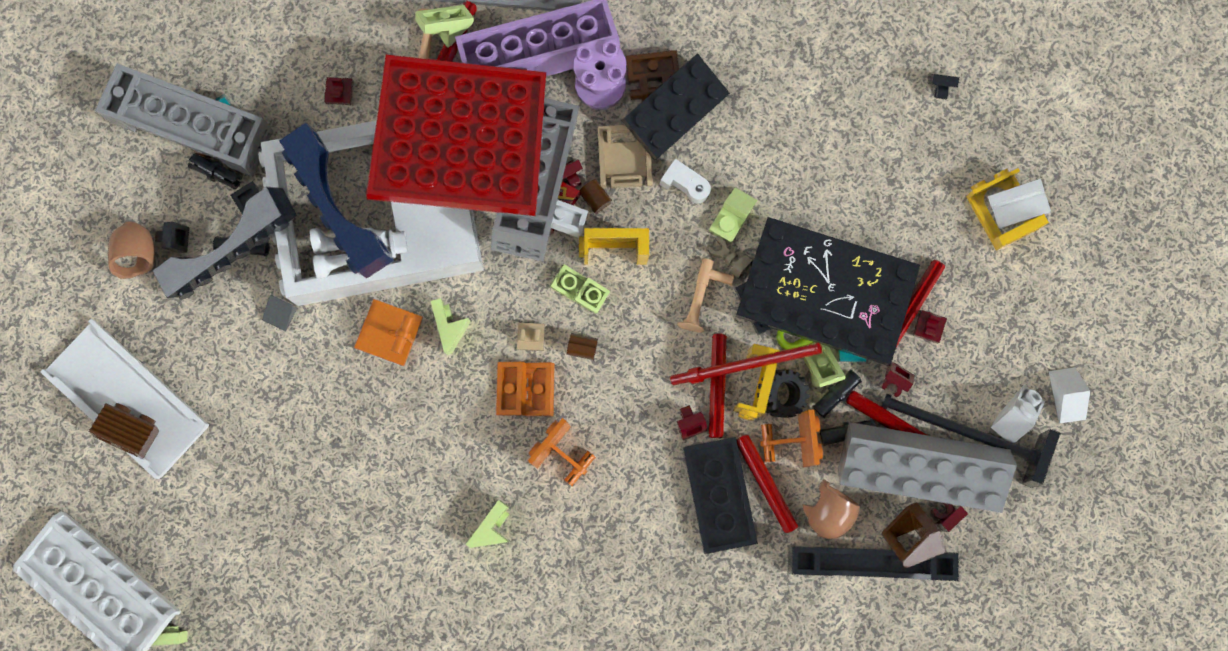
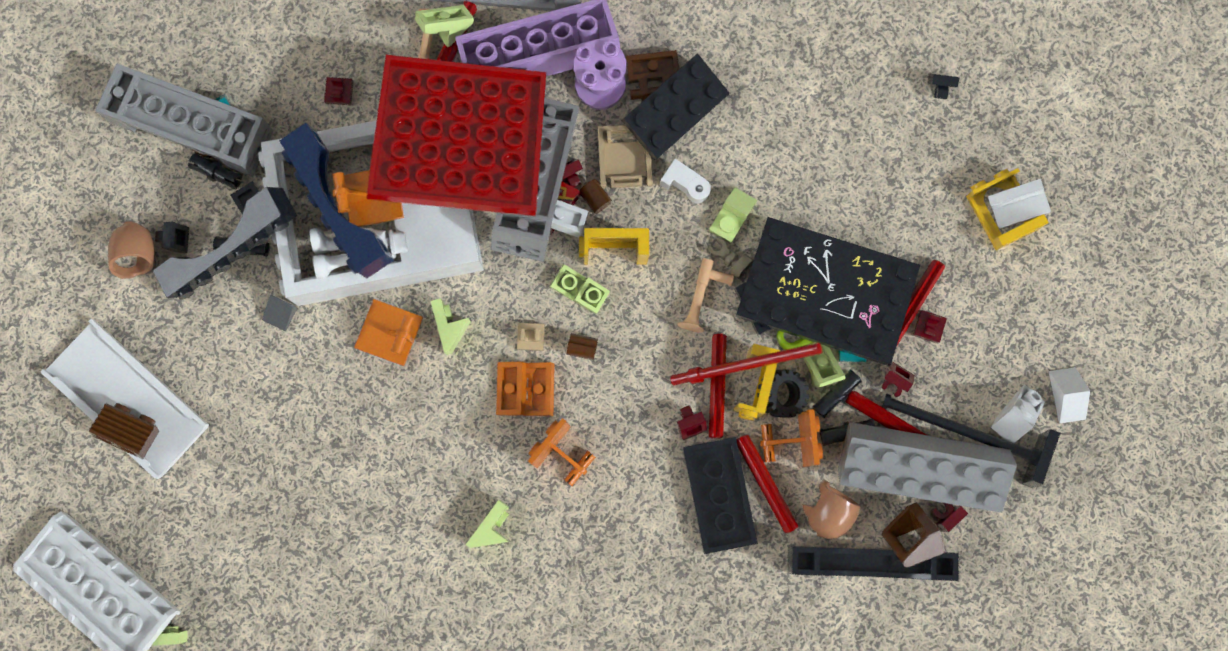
none -> orange plate [332,170,404,227]

